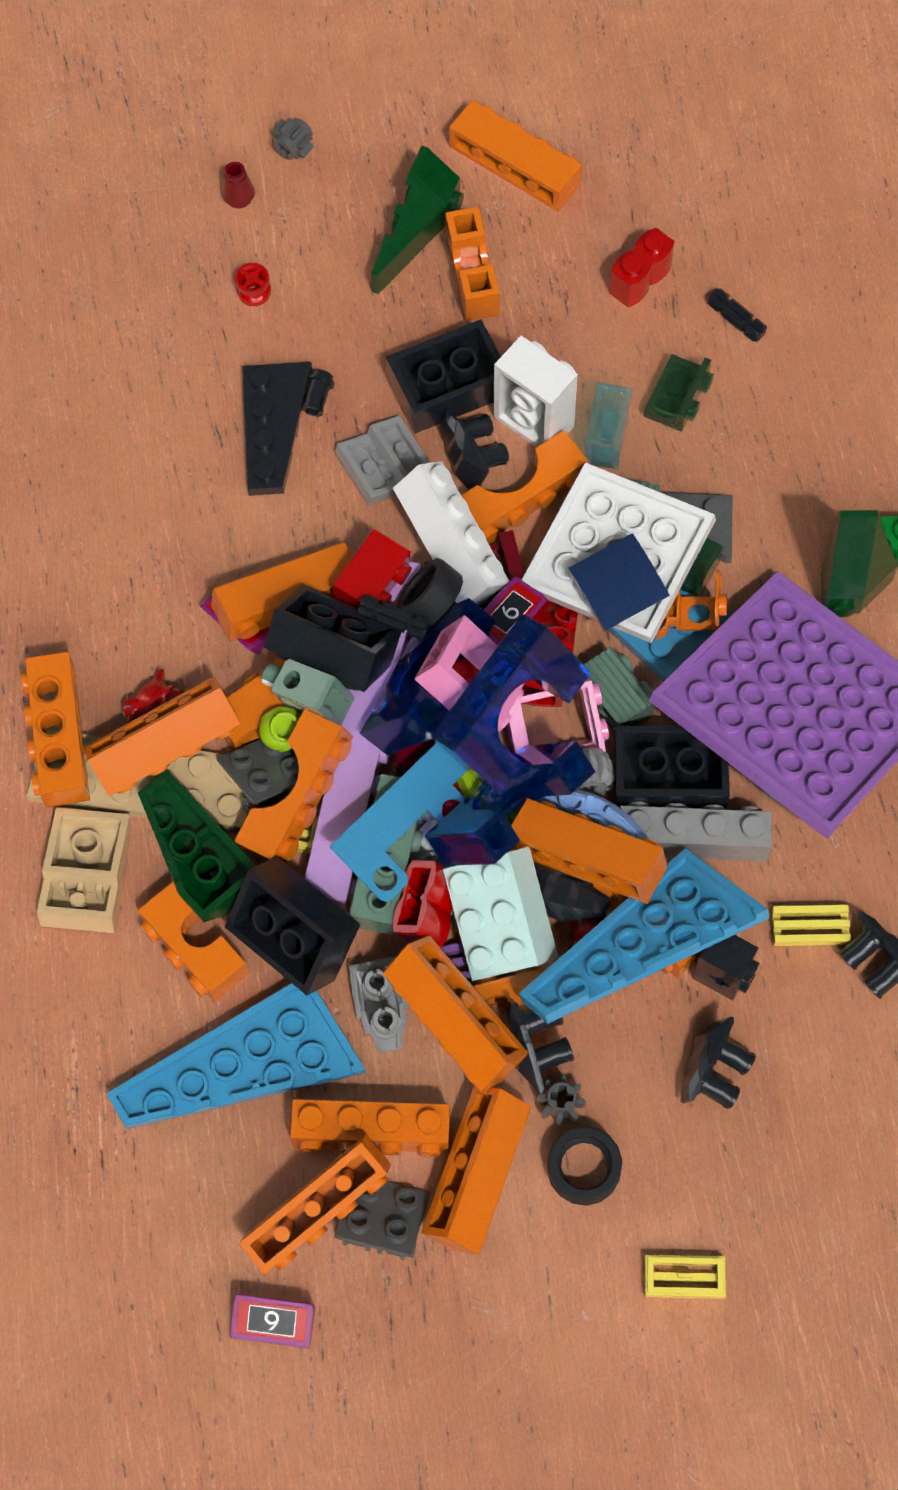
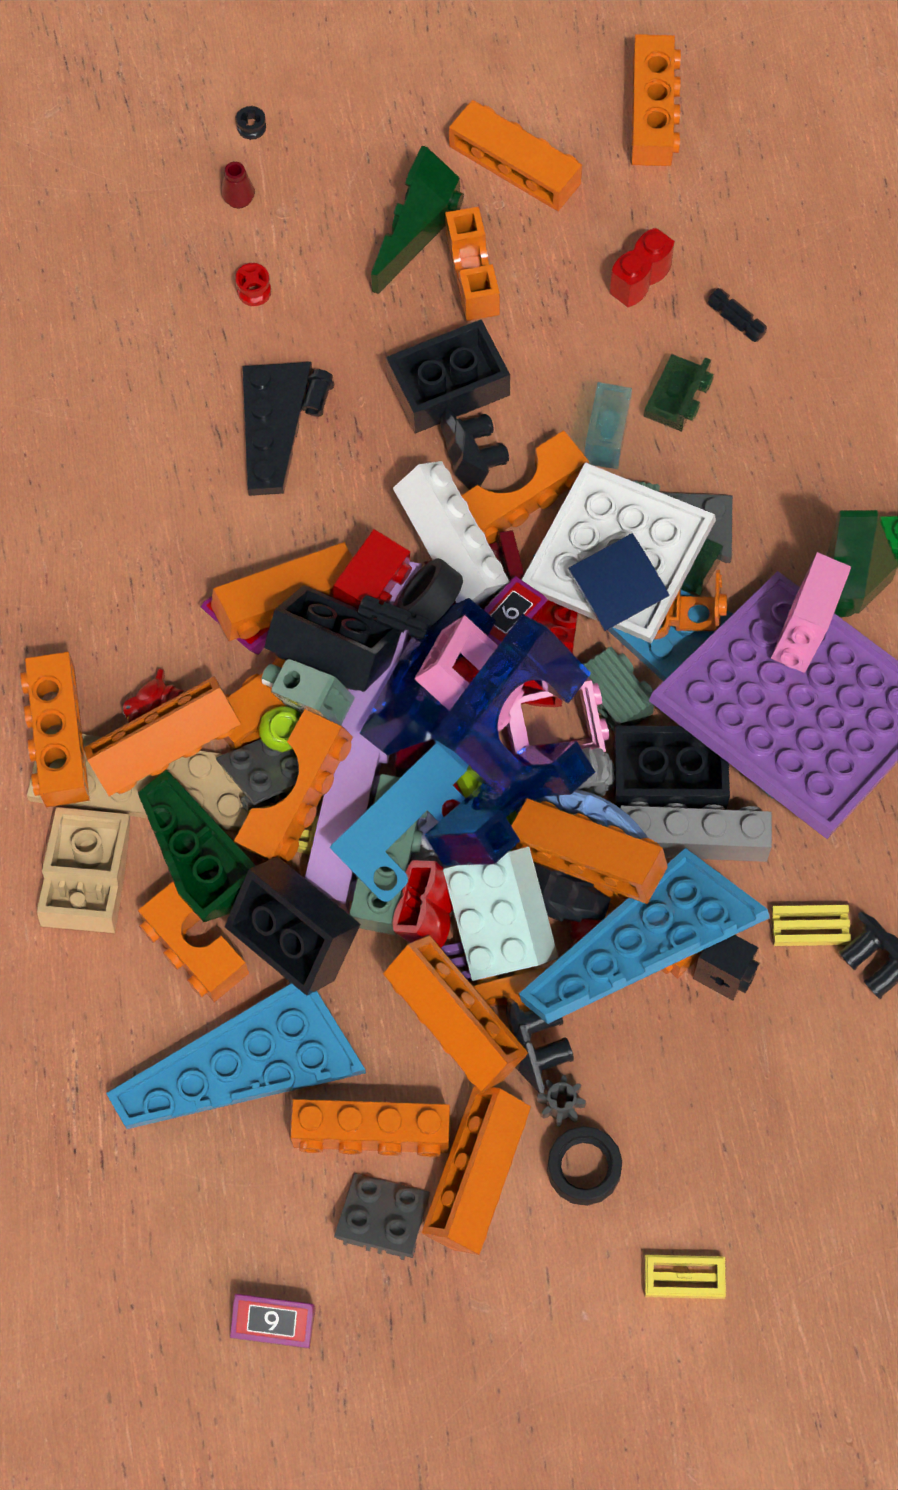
orange brick [239,1134,391,1275] -> none
dark grey gear [272,118,314,160] -> none
light grey slope [335,415,430,506] -> none
light grey connector [349,956,409,1053] -> none
white brick [494,336,578,447] -> none
black connector [680,1016,756,1109] -> none
none -> black bush [236,106,266,140]
none -> orange brick [631,34,681,166]
none -> bright pink window [771,552,851,673]

